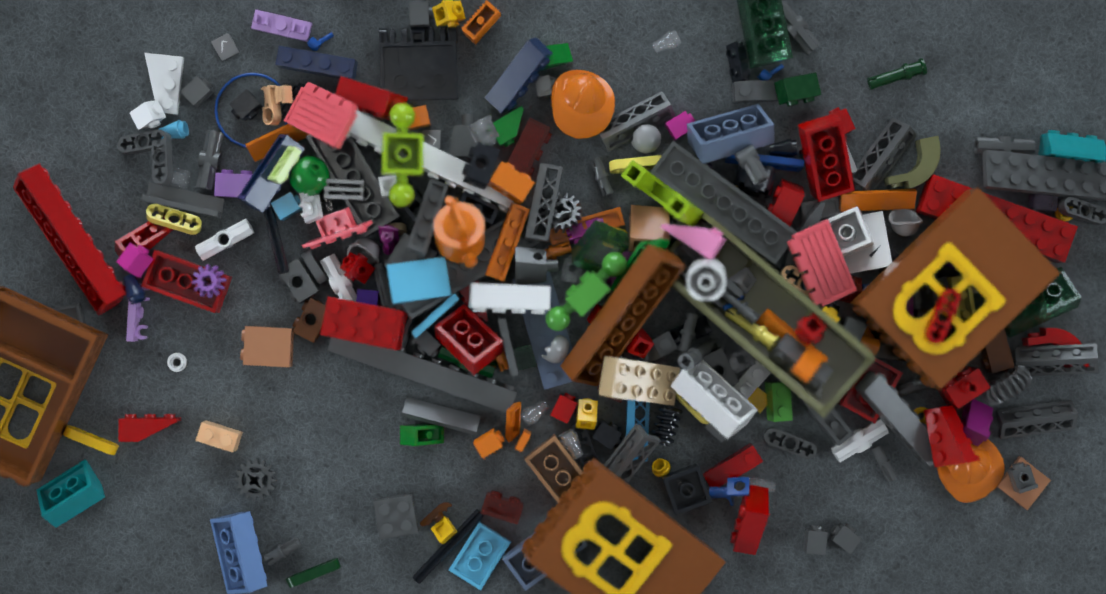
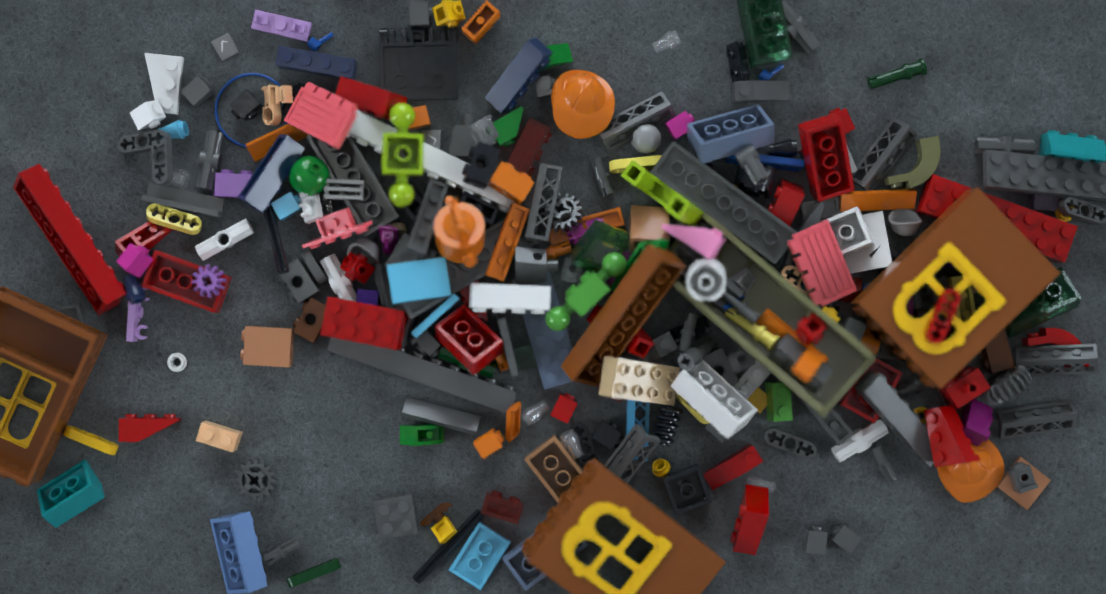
yellowish green plate [268,146,302,184] -> none
white tile [378,176,396,197] -> none
orange tile [515,428,531,452] -> none
light grey hair [541,335,569,363] -> none
yellow brick [575,398,598,430] -> none
blue bracket [709,477,750,506] -> none
dark green brick [774,72,822,107] -> none

